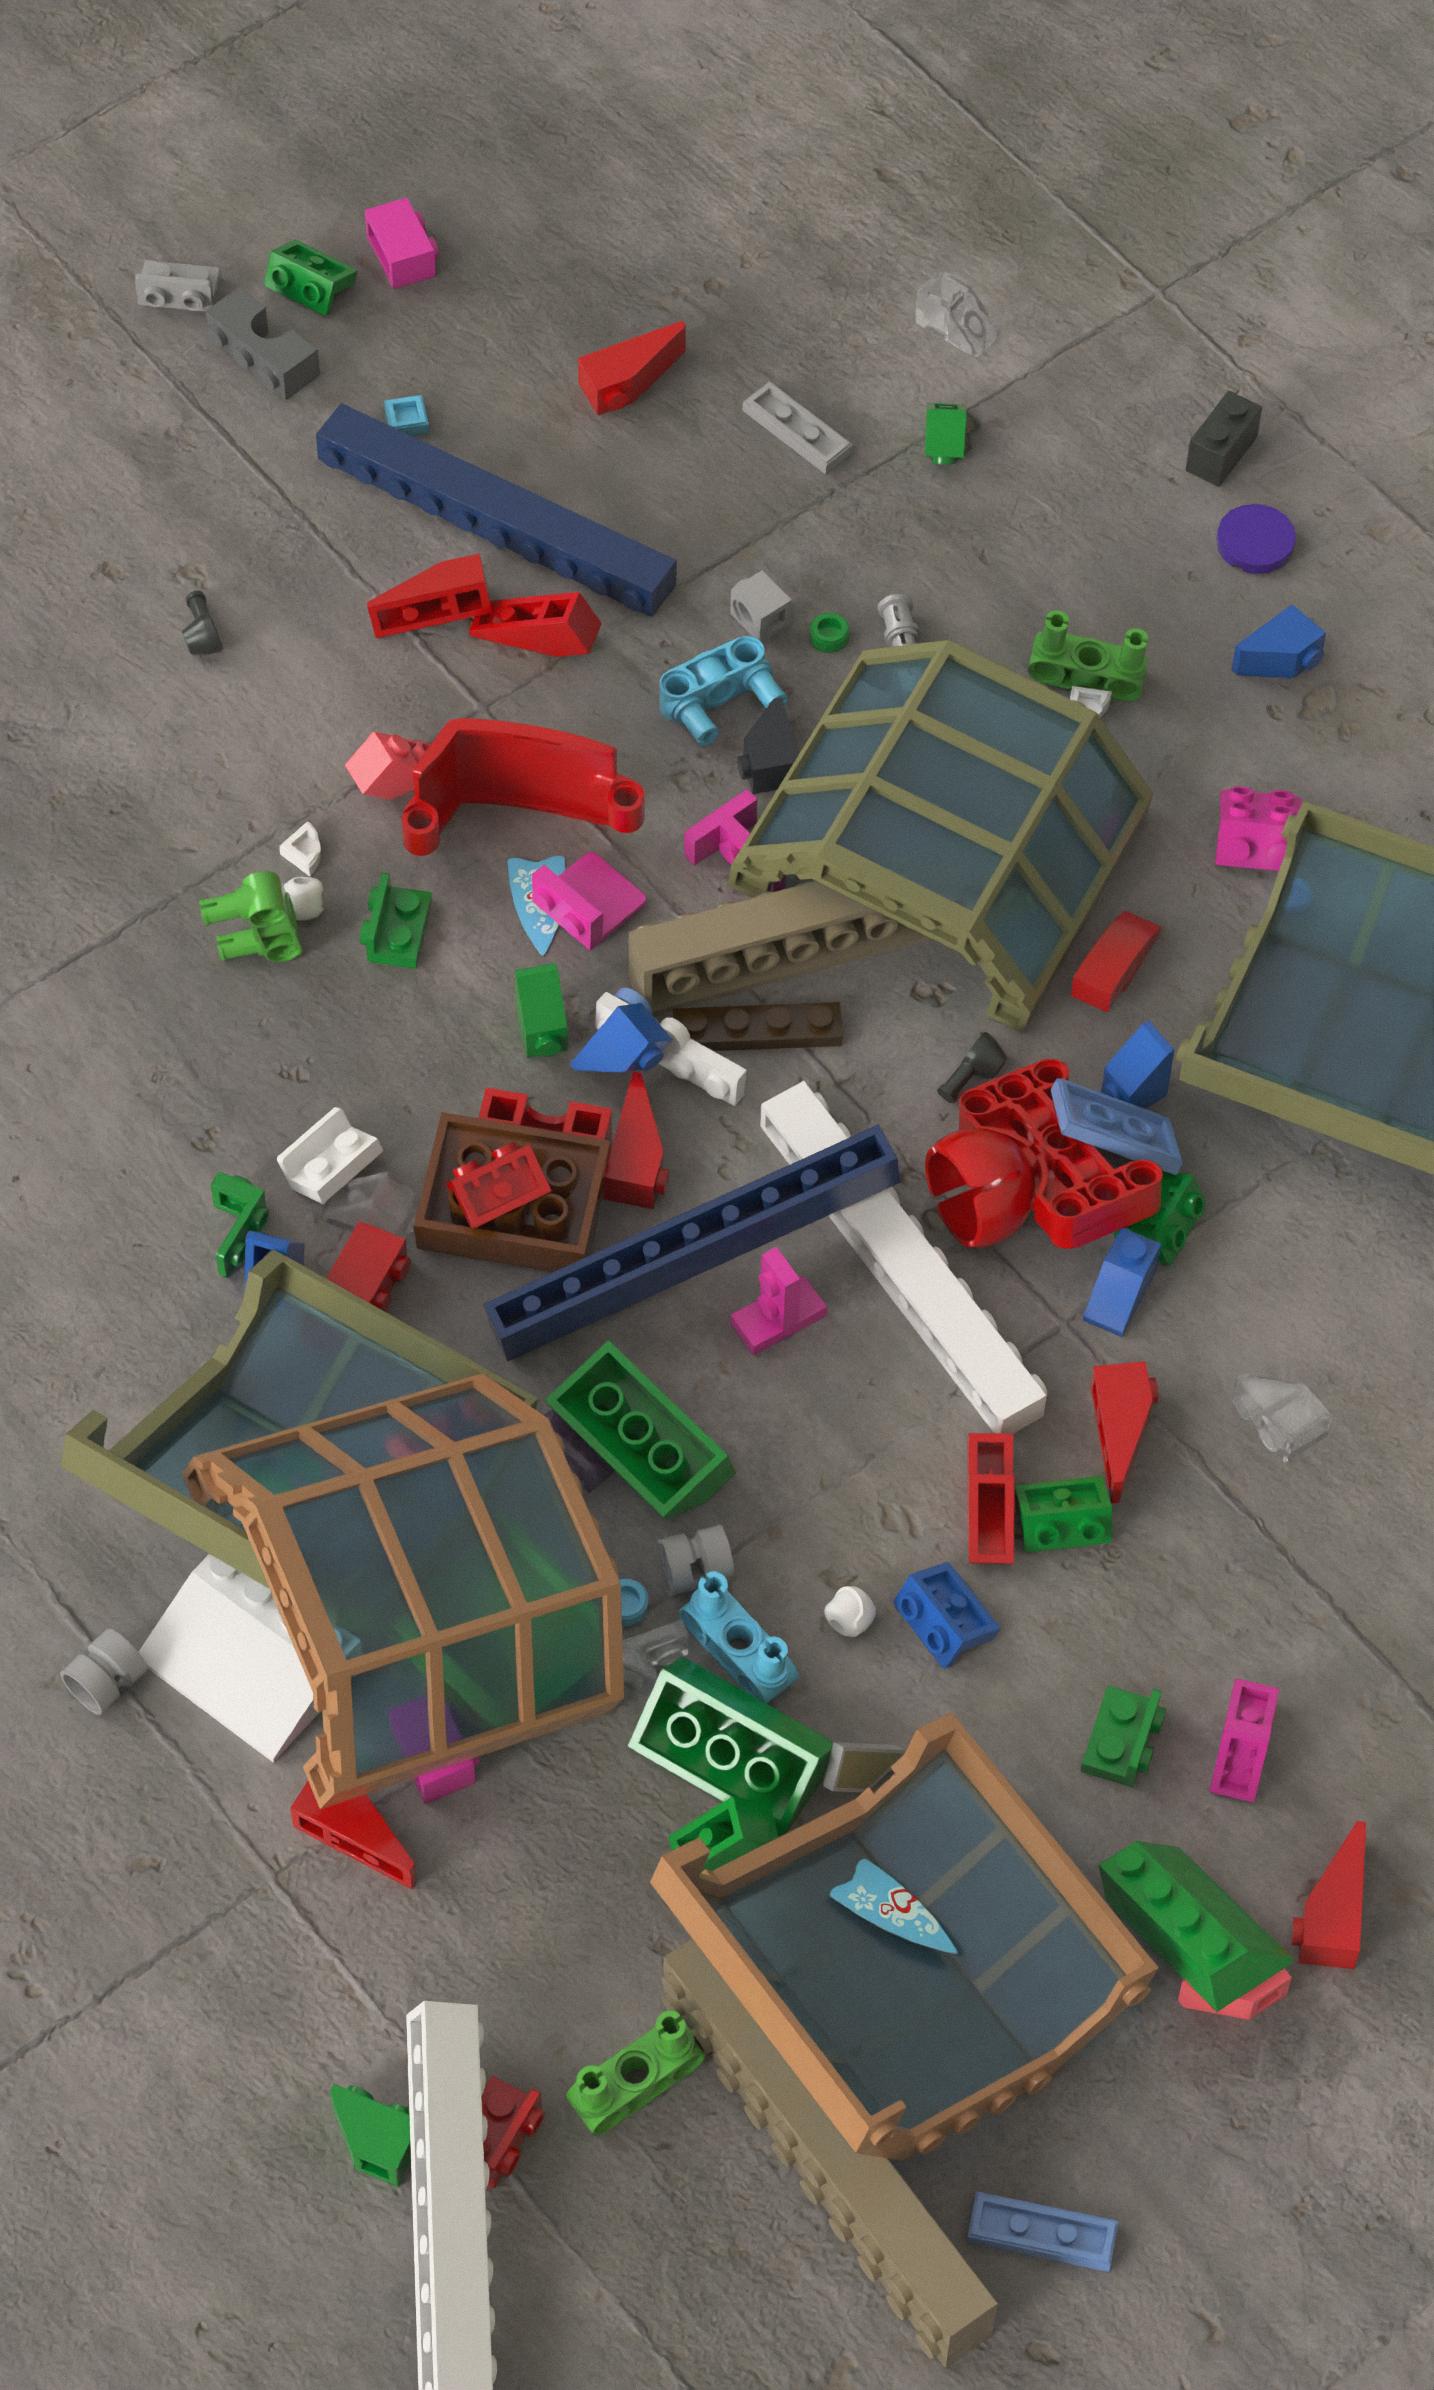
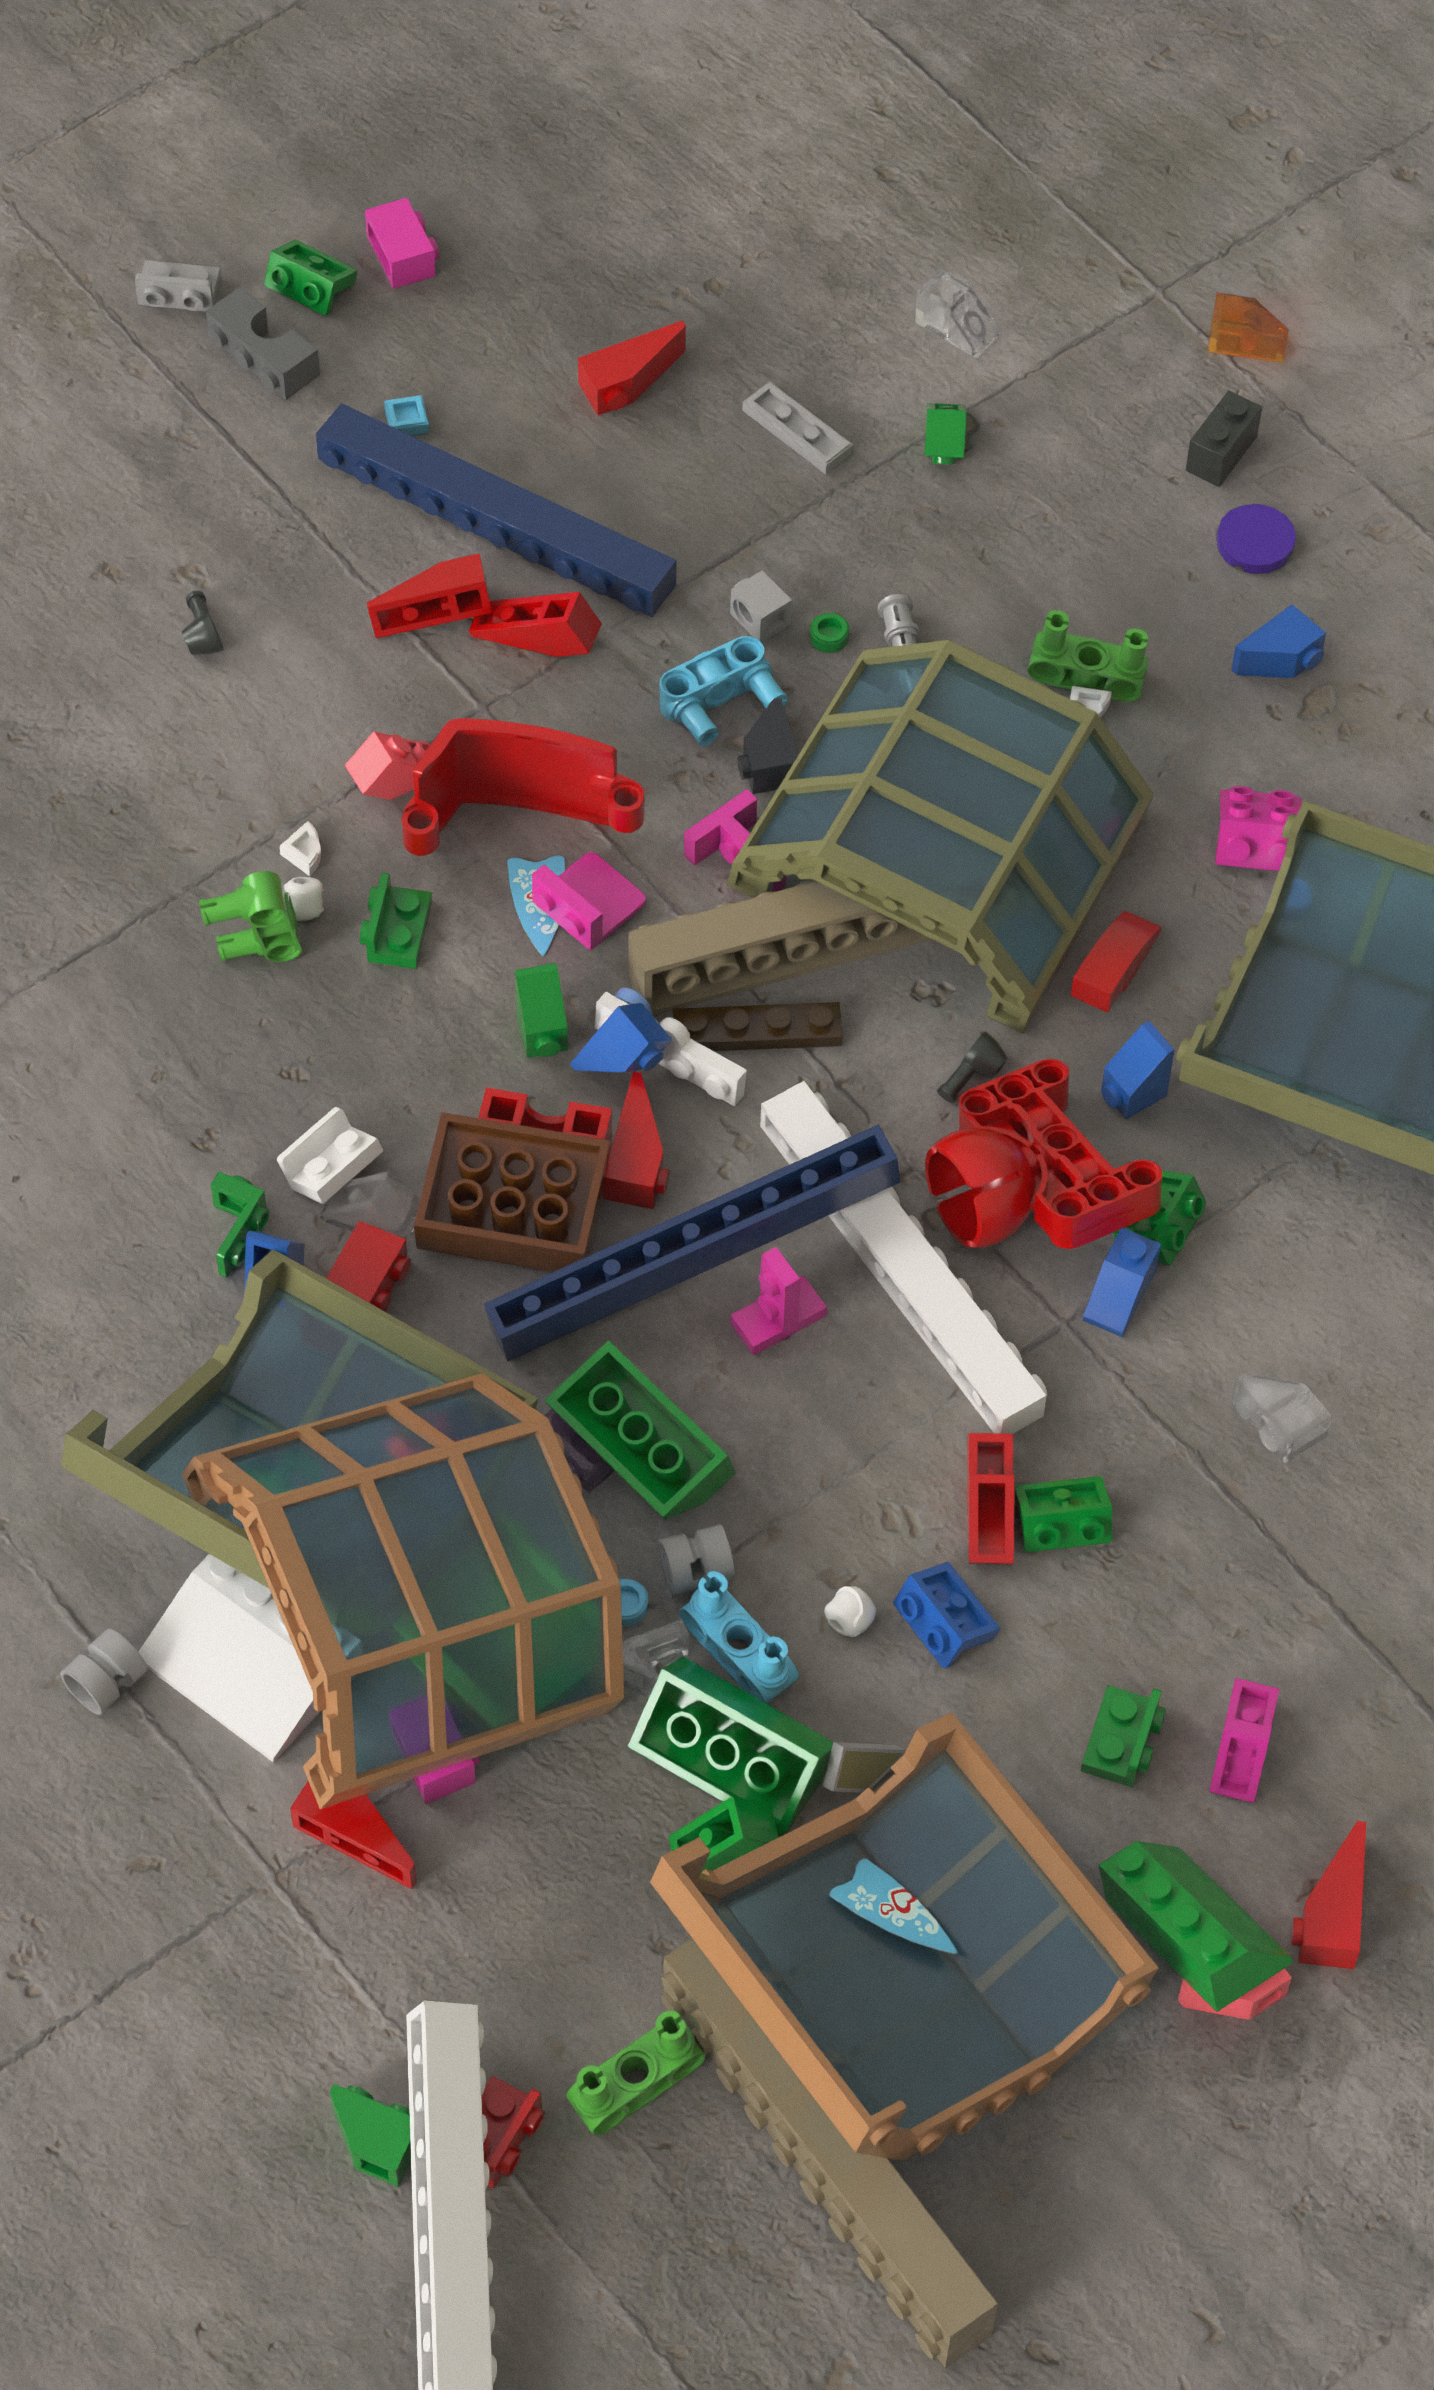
red bracket [446,1141,551,1229] -> none
medium blue tile [967,2191,1119,2272] -> none
medium blue tile [1051,1078,1183,1175] -> none
red slope [1090,1361,1158,1503] -> none
none -> clear orange slope [1207,292,1289,363]

